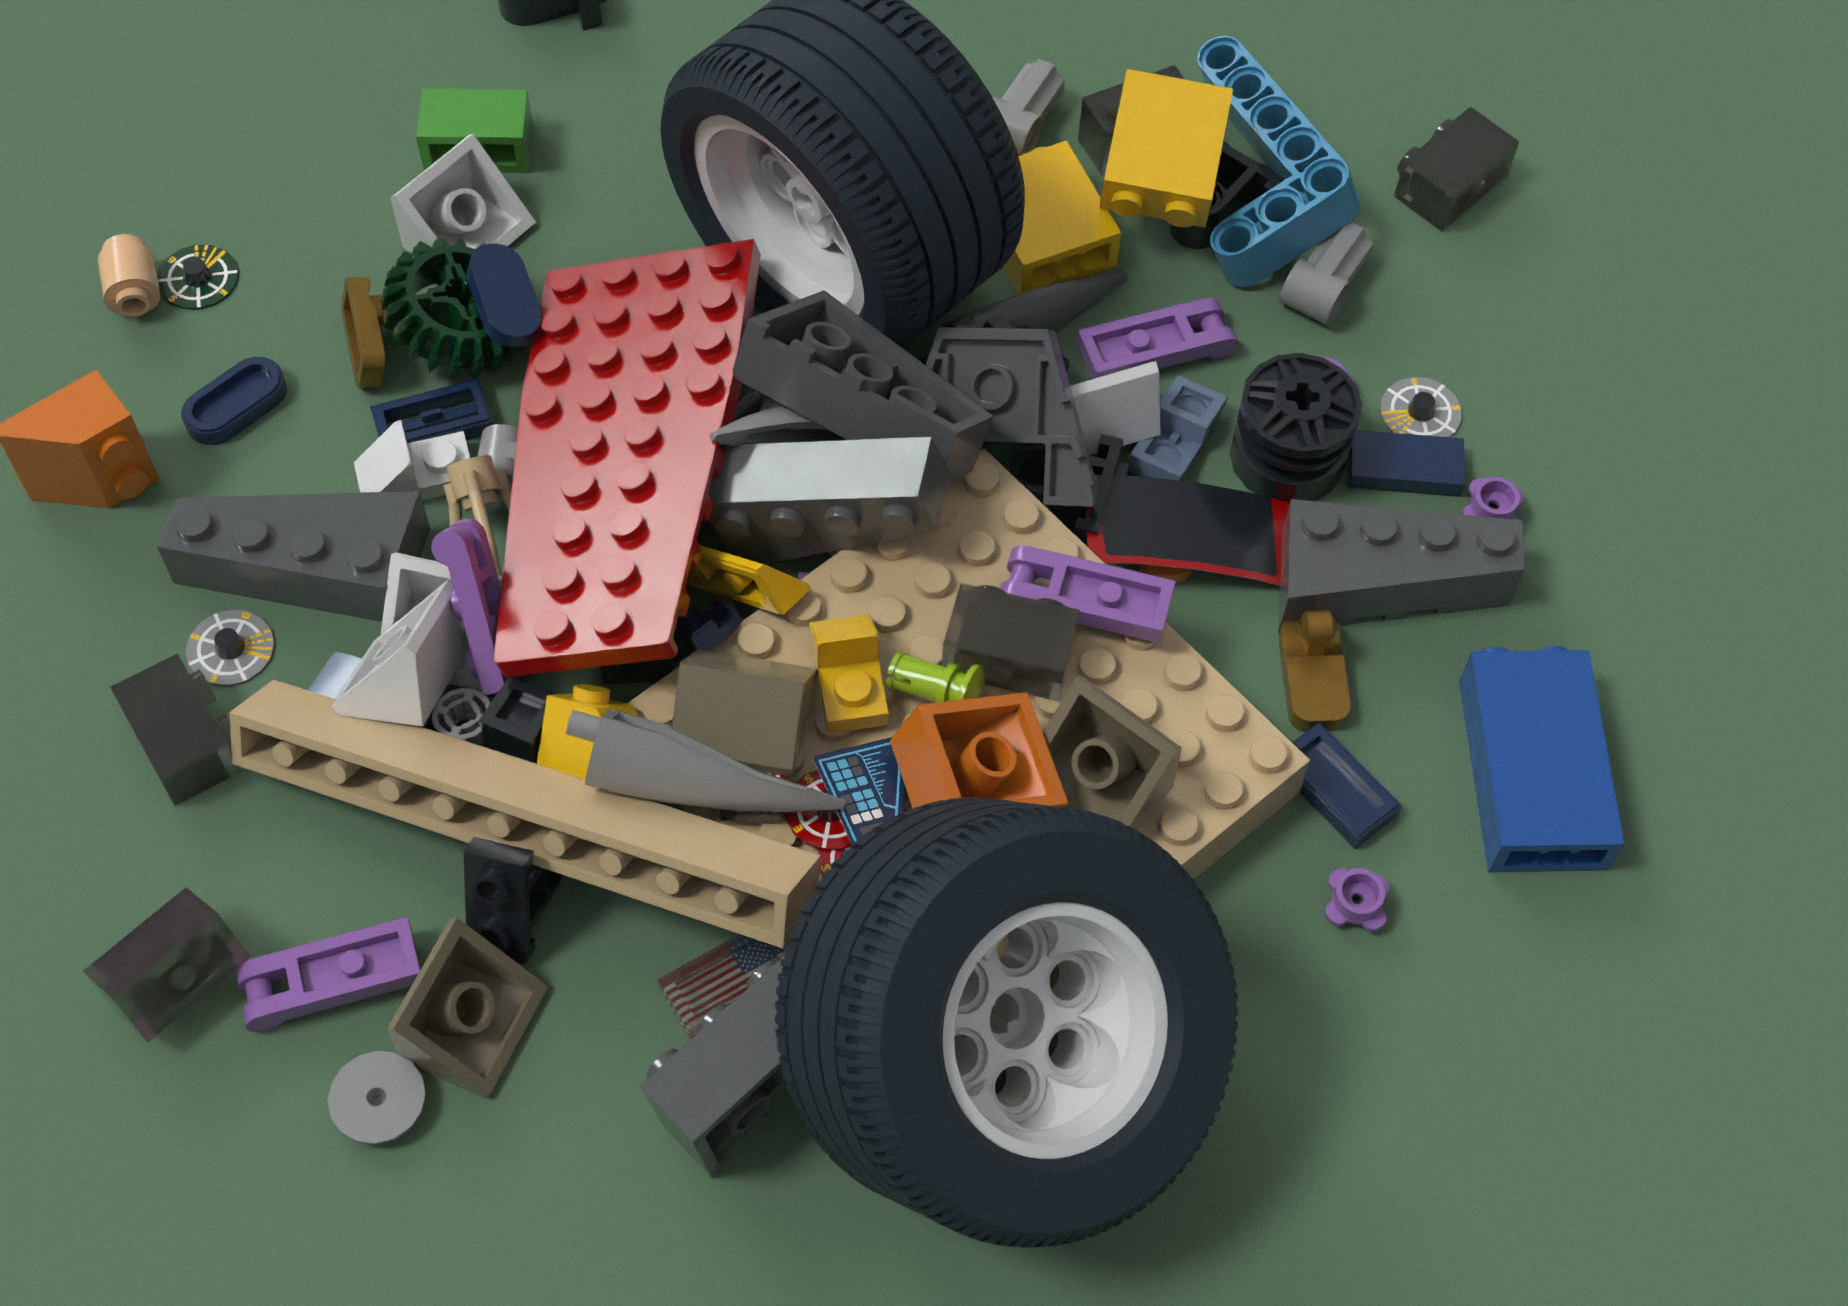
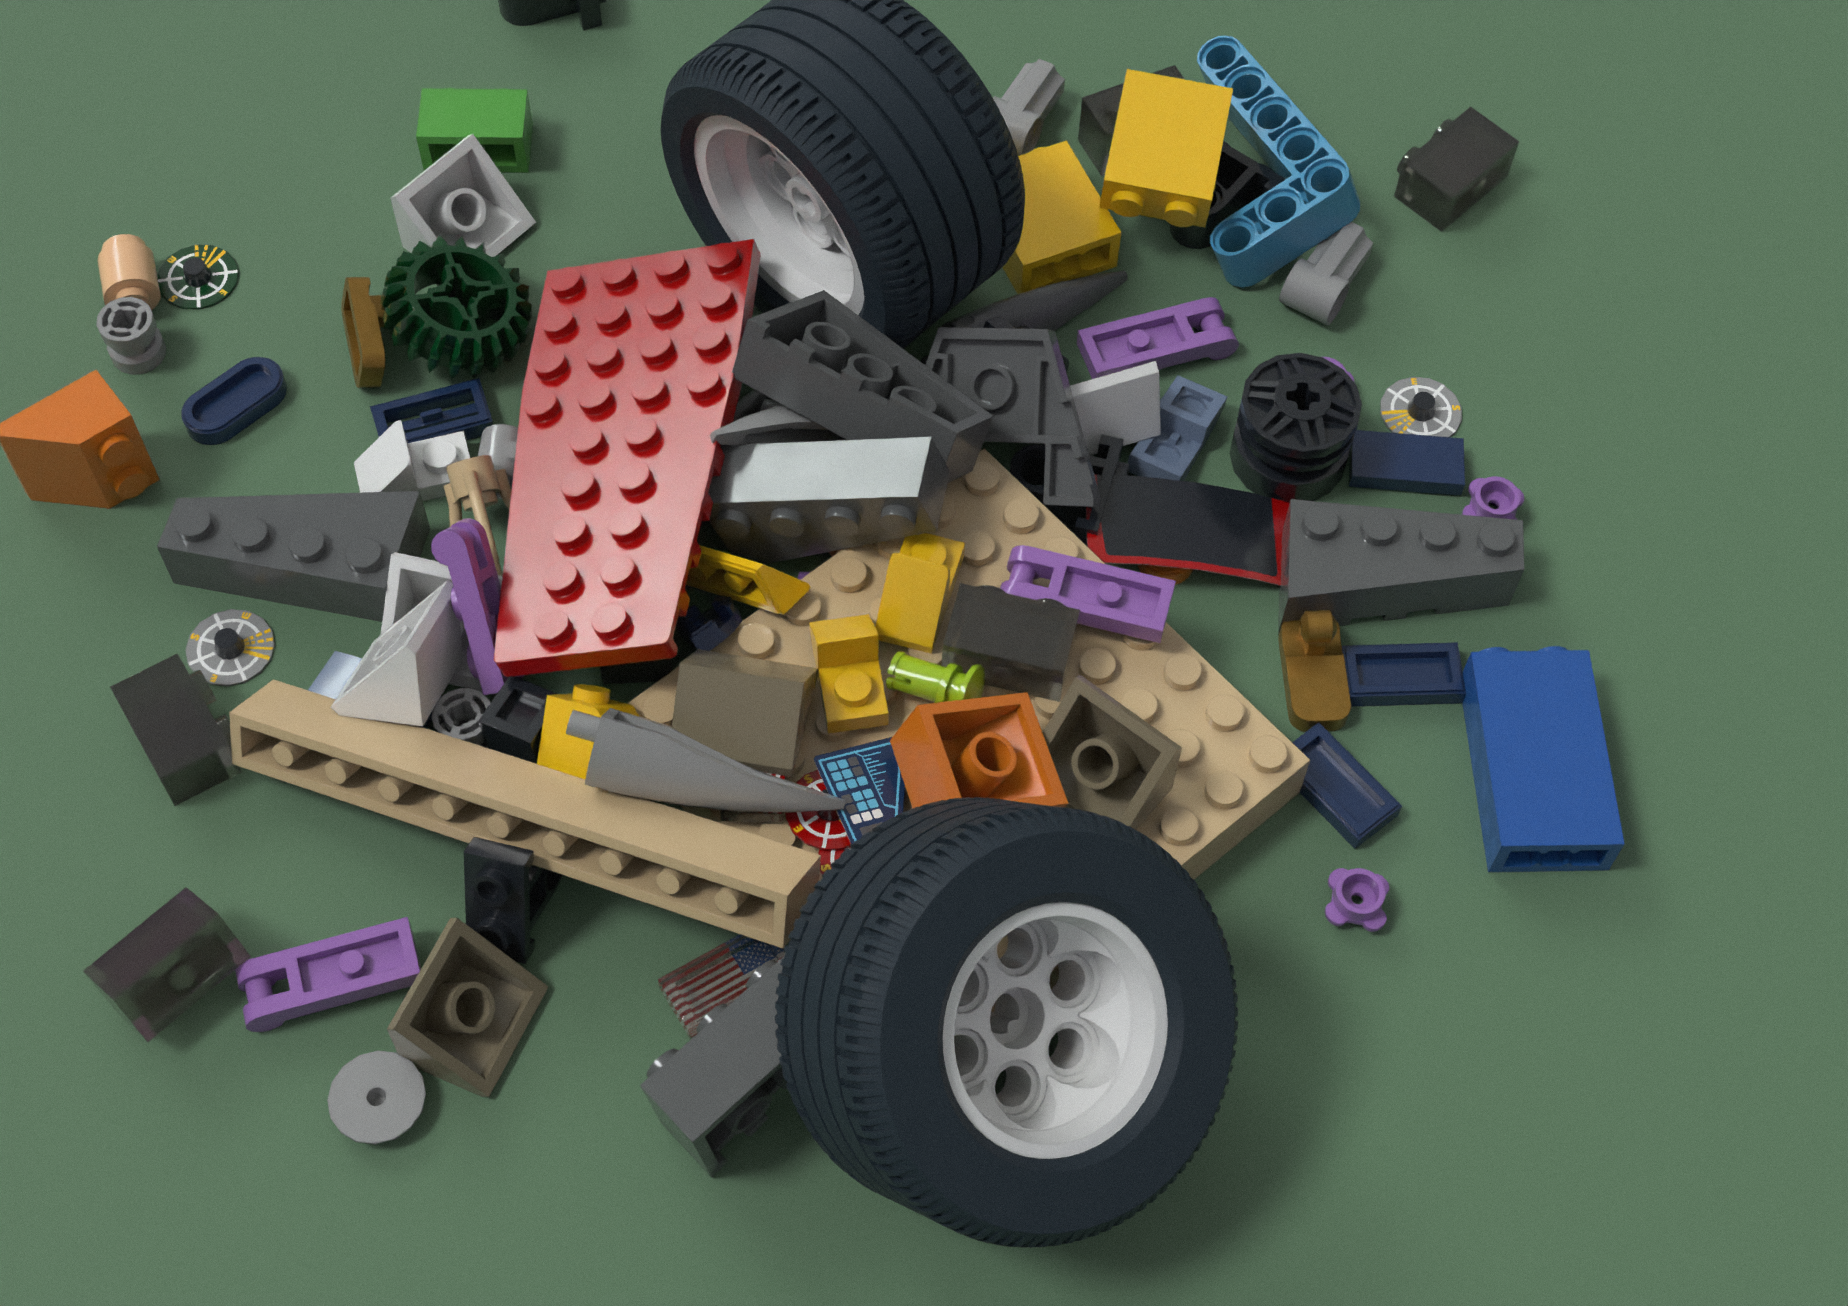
dark blue tile [466,243,542,347] -> none
none -> light grey wheel [96,297,166,375]
none -> yellow slope [875,533,965,654]
none -> dark blue tile [1341,642,1466,707]

